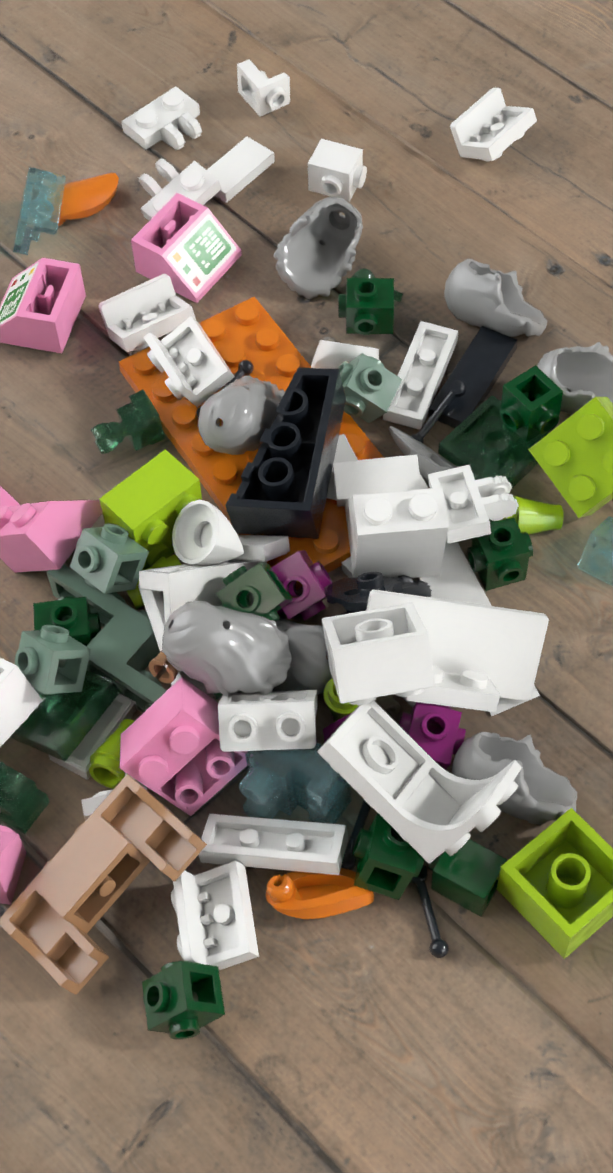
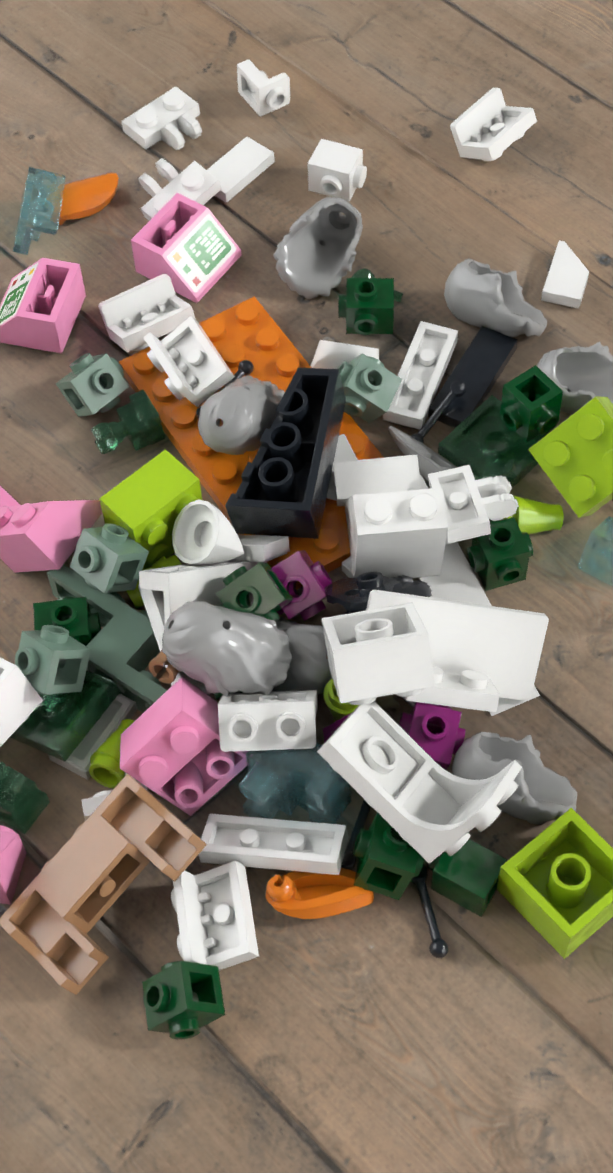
none -> sand green brick [56,353,129,417]
none -> white tile [541,240,589,309]

